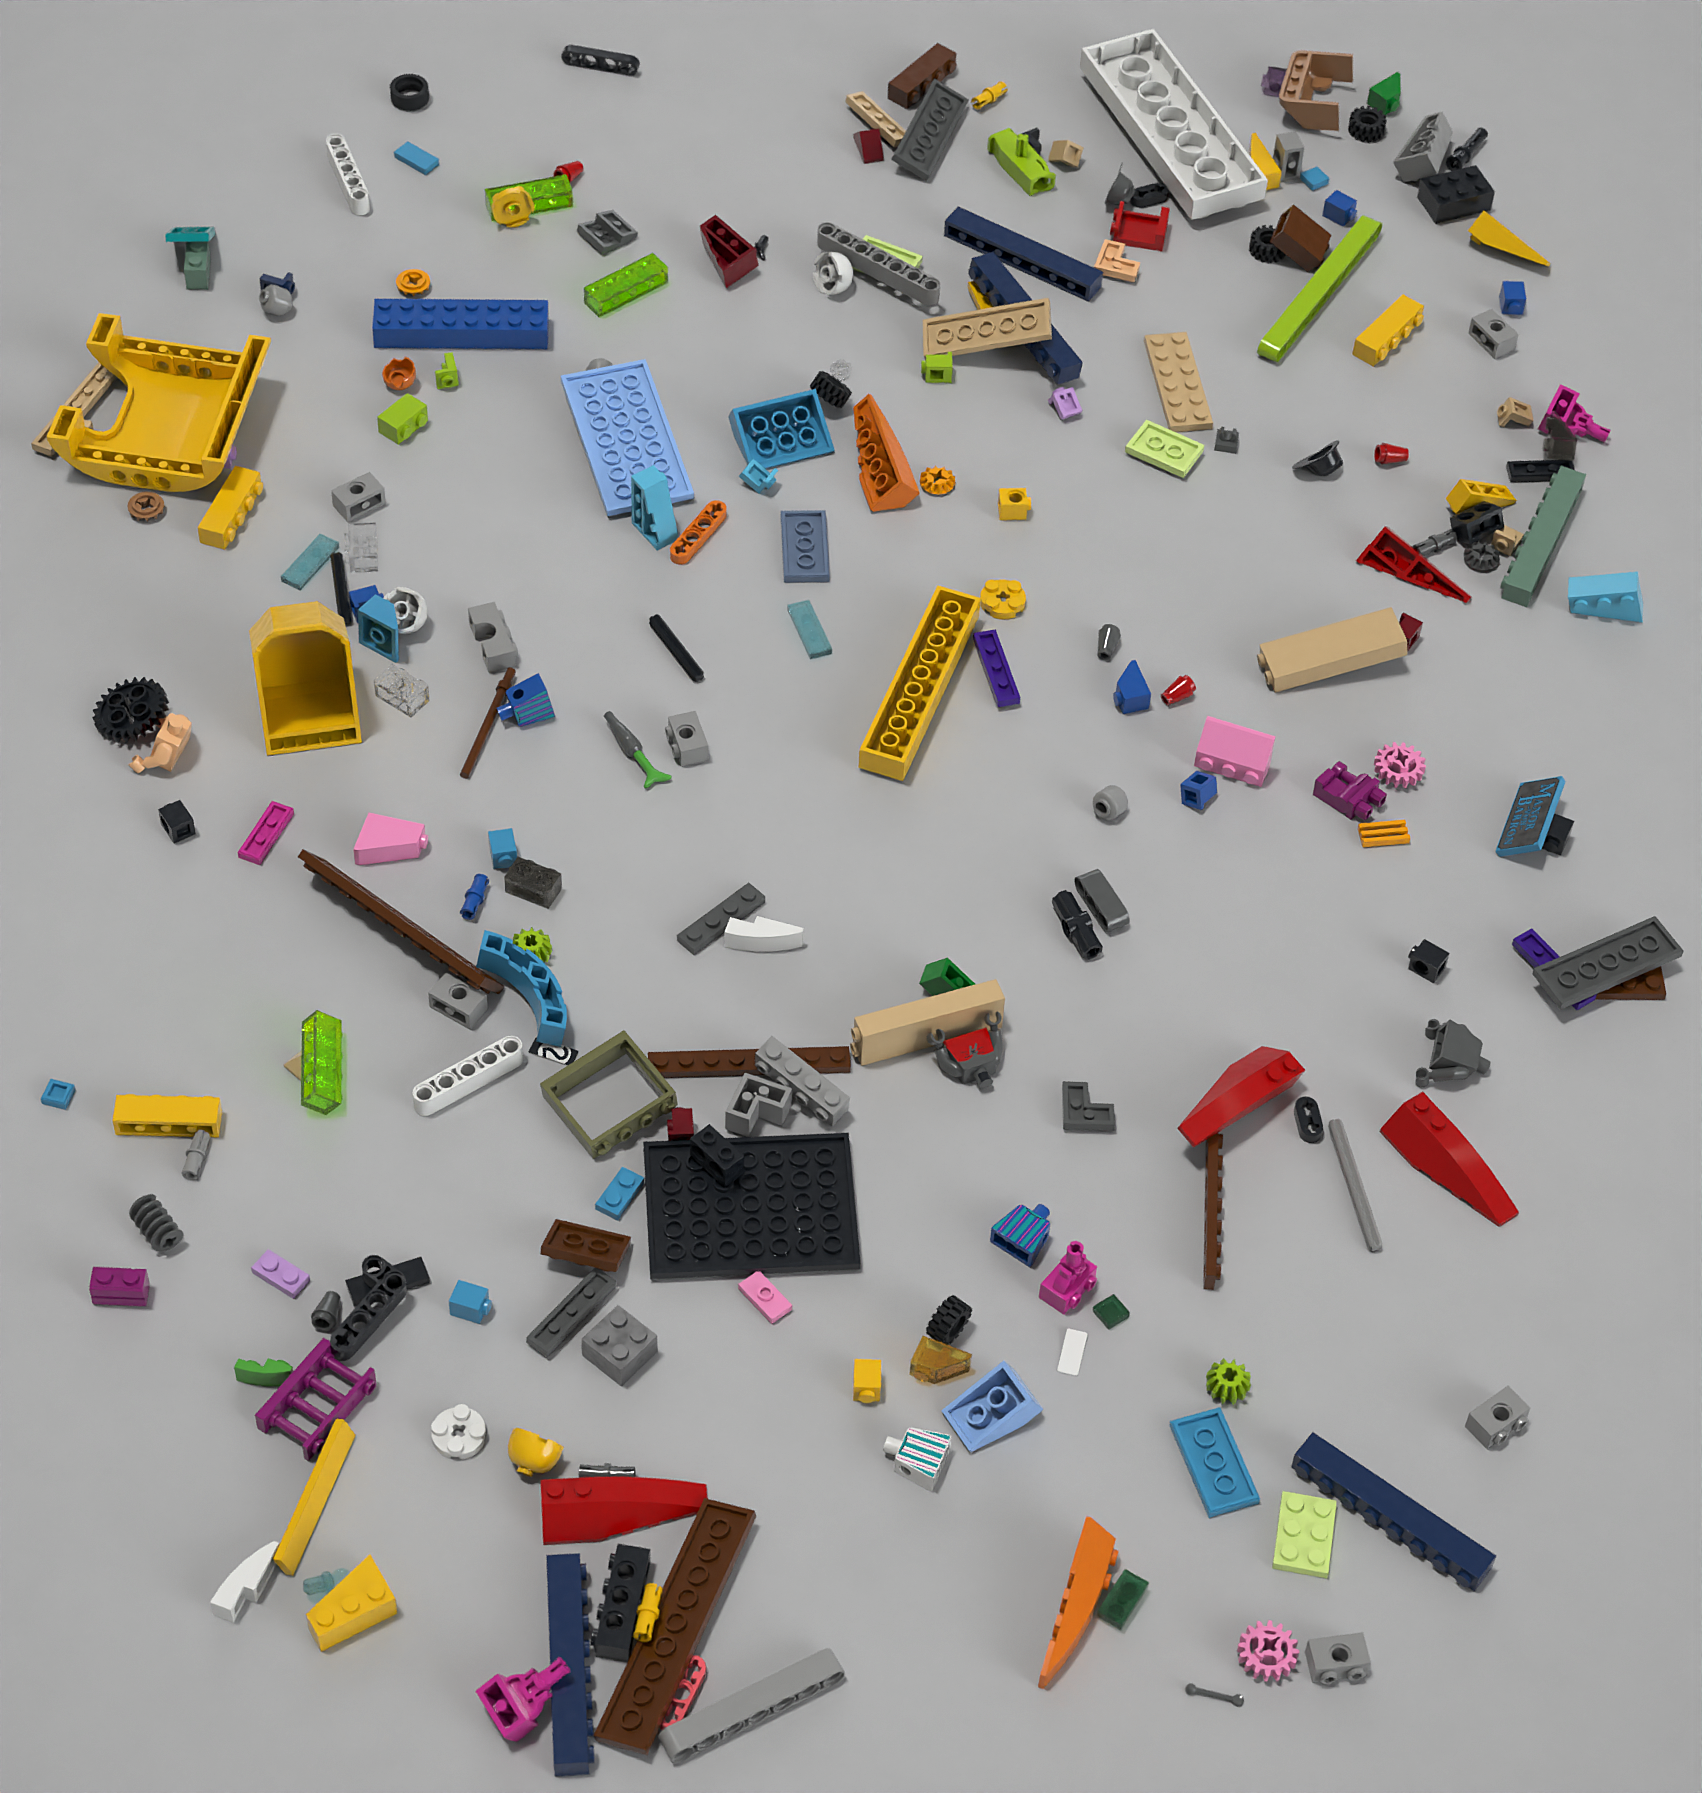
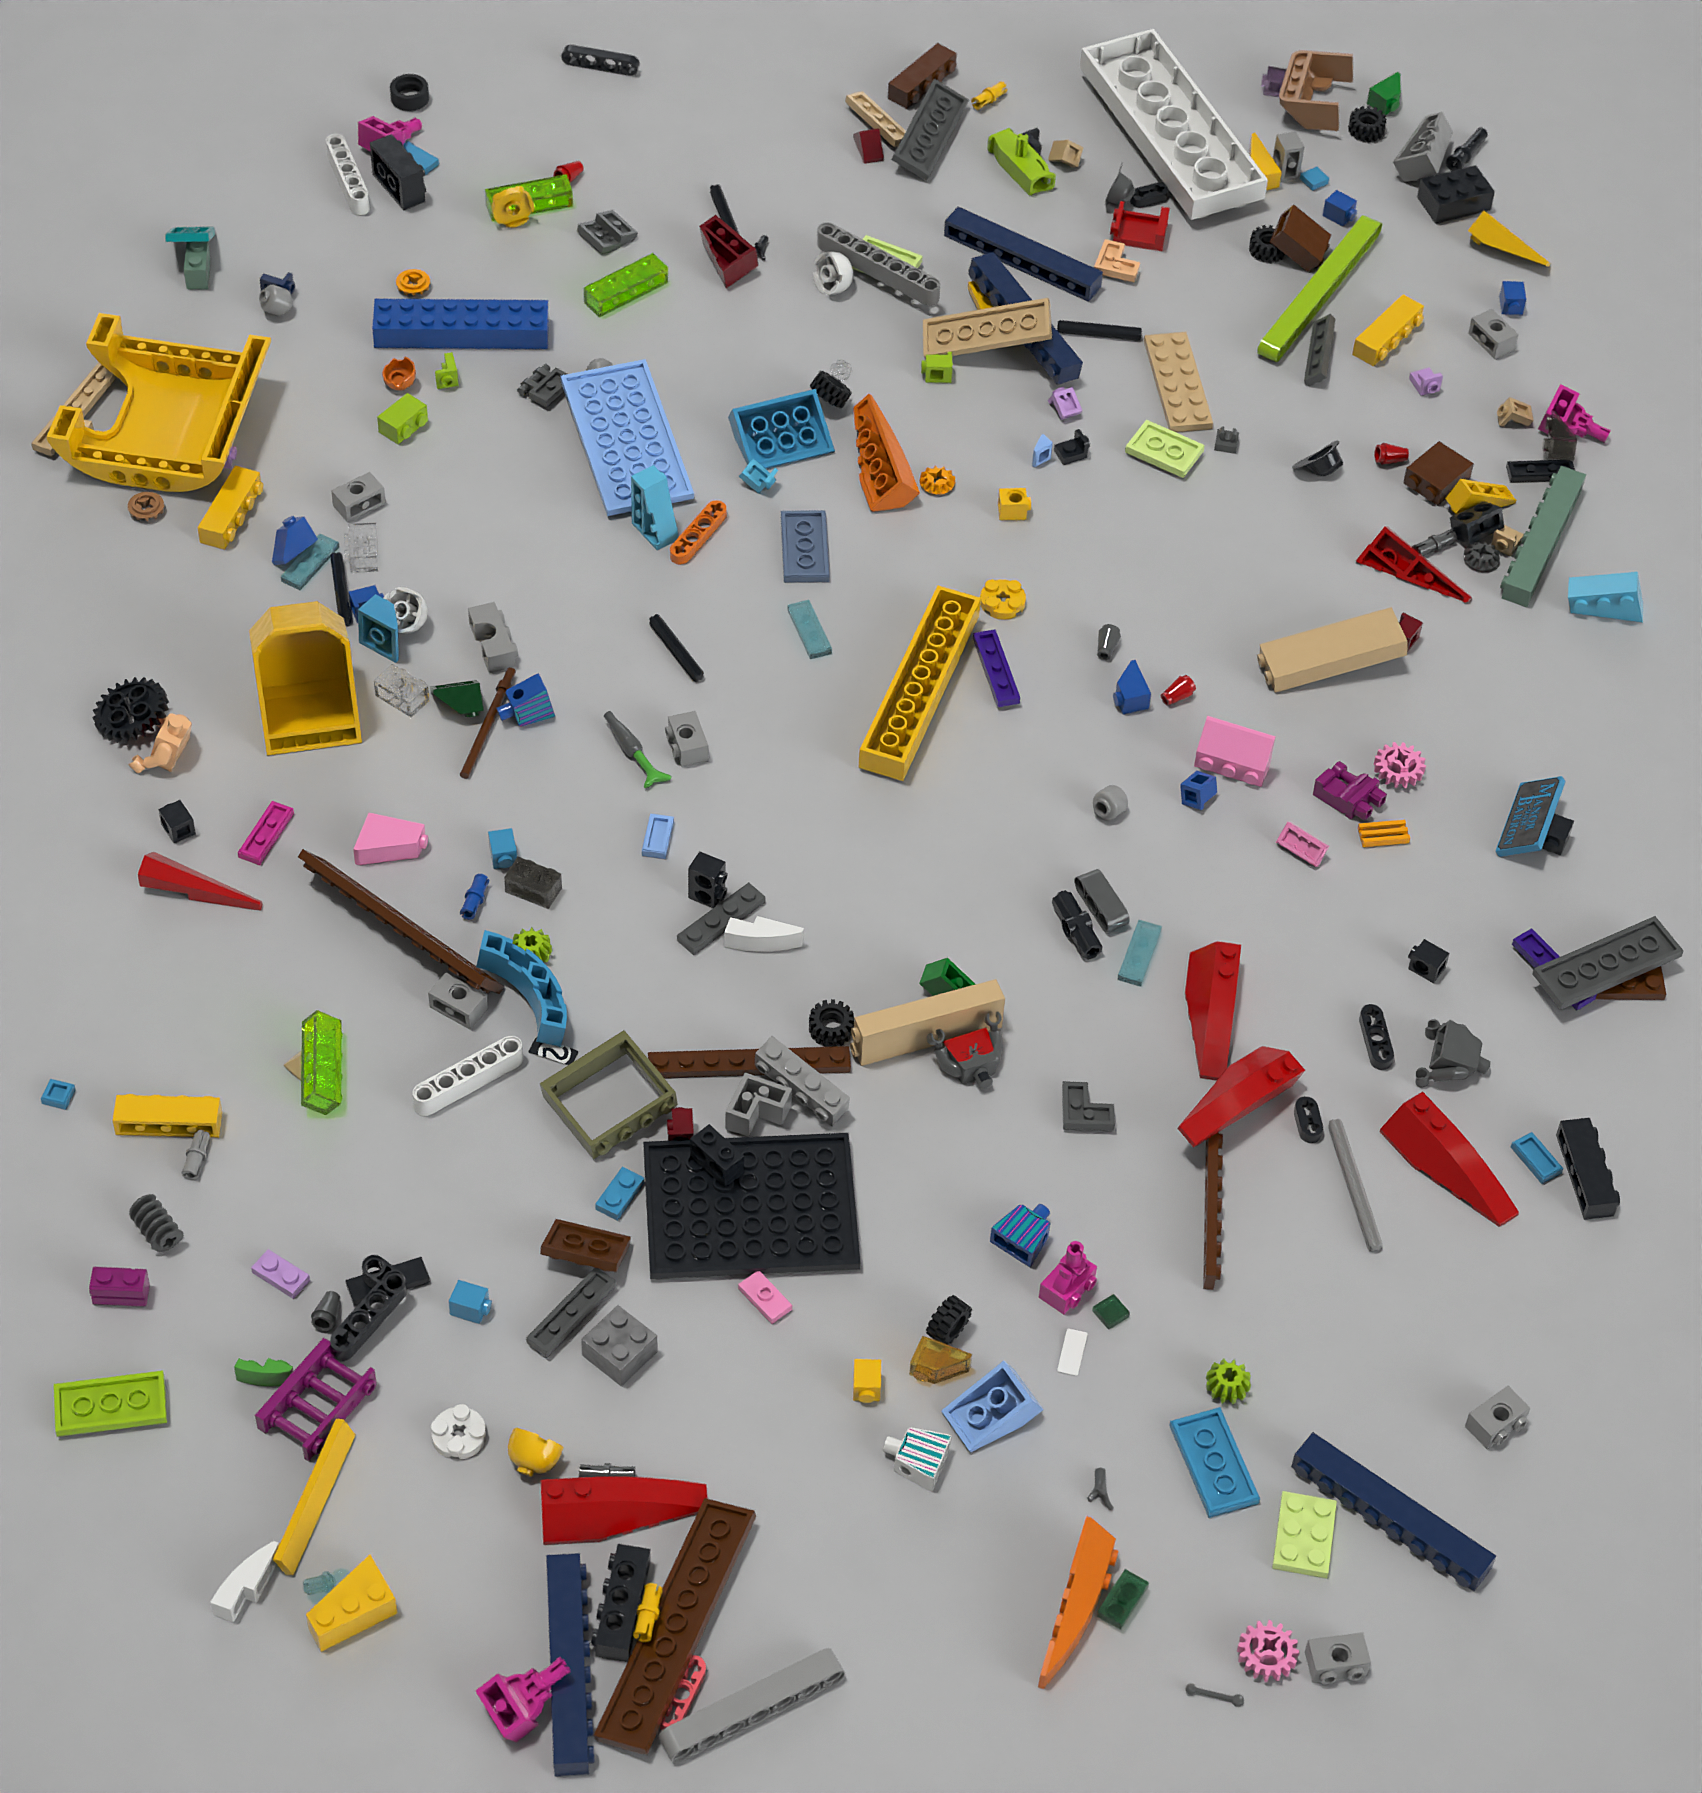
none -> lime plate [54,1370,167,1437]
none -> red wedge [138,852,263,911]
none -> blue slope [272,516,318,565]
none -> dark pink brick [358,116,422,151]
none -> black brick [370,134,426,211]
none -> dark green slope [430,680,484,717]
none -> dark grey plate [517,364,567,408]
none -> light blue tile [642,814,674,859]
none -> black brick [688,851,728,908]
none -> black axle [710,184,740,235]
none -> black tyre [809,999,854,1047]
none -> light blue slope [1032,434,1053,467]
none -> black bracket [1054,429,1090,465]
none -> black axle [1057,320,1142,340]
none -> dark grey bar [1087,1468,1113,1510]
none -> clear light blue tile [1117,920,1162,987]
none -> red wedge [1185,941,1241,1081]
none -> bright pink plate [1276,822,1329,867]
none -> dark grey plate [1304,314,1336,386]
none -> black beam [1359,1004,1394,1070]
none -> reddish brown brick [1403,441,1474,506]
none -> lavender bracket [1409,367,1443,396]
none -> dark azure tile [1511,1132,1564,1184]
none -> black brick [1556,1117,1620,1220]

